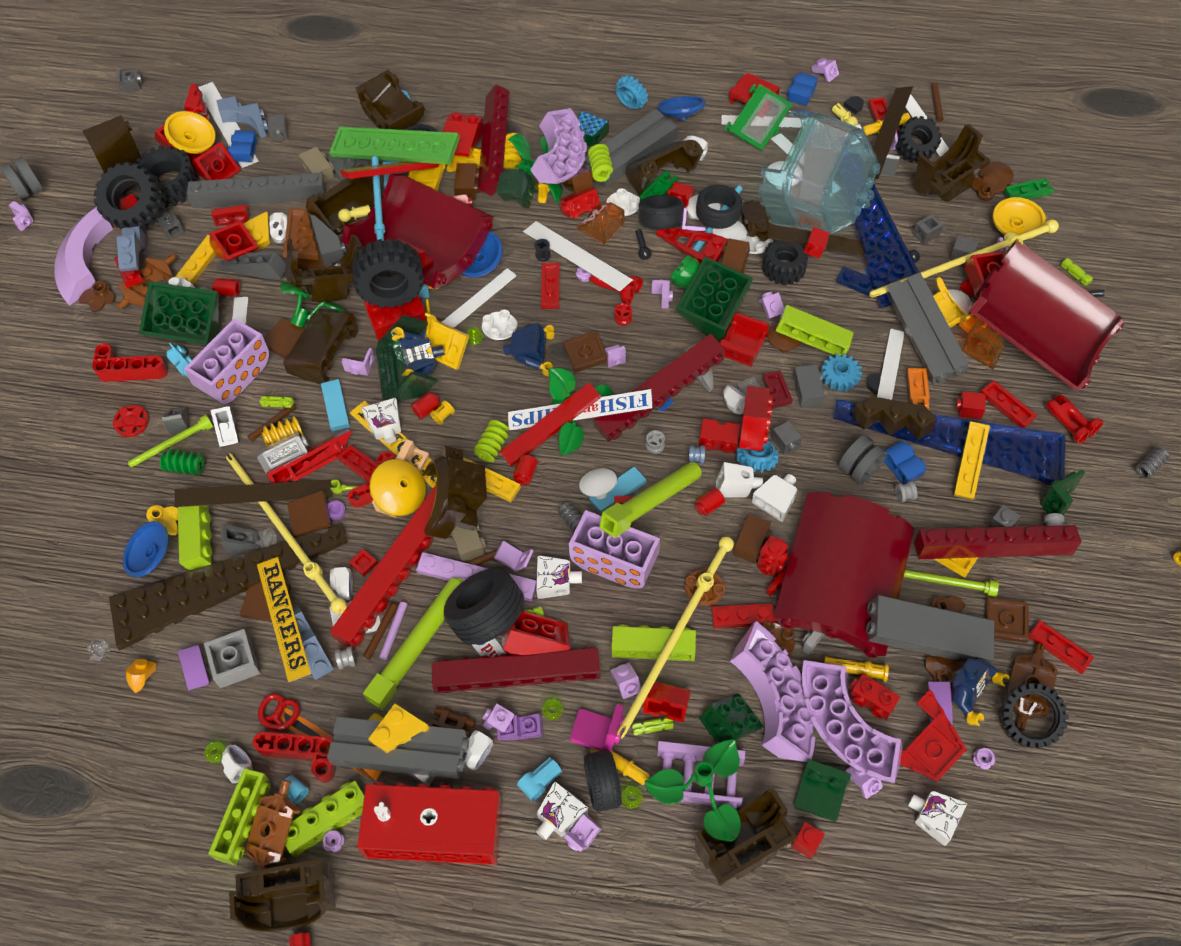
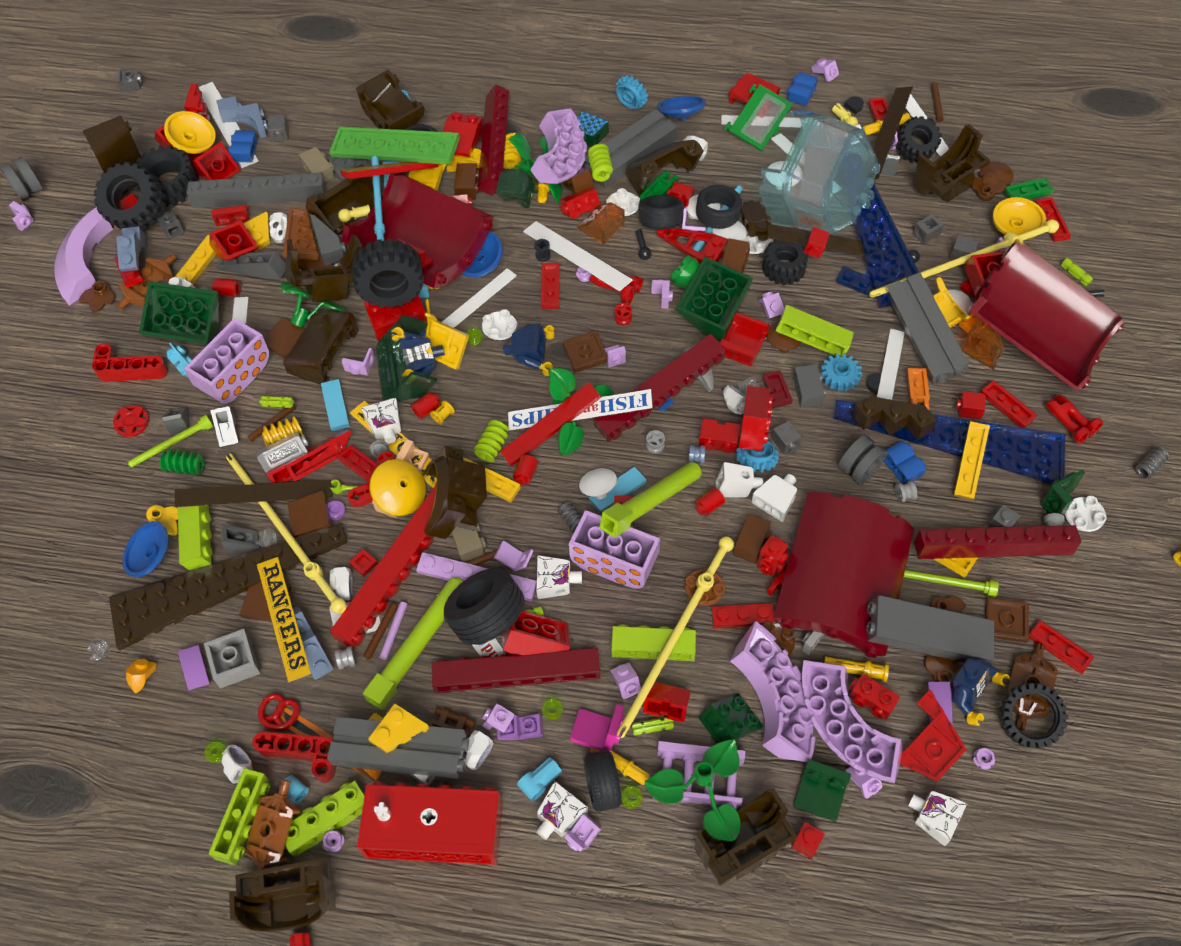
none -> dark grey plate [370,440,389,458]
none -> red tile [1035,197,1071,242]
none -> white dish [1065,496,1107,532]

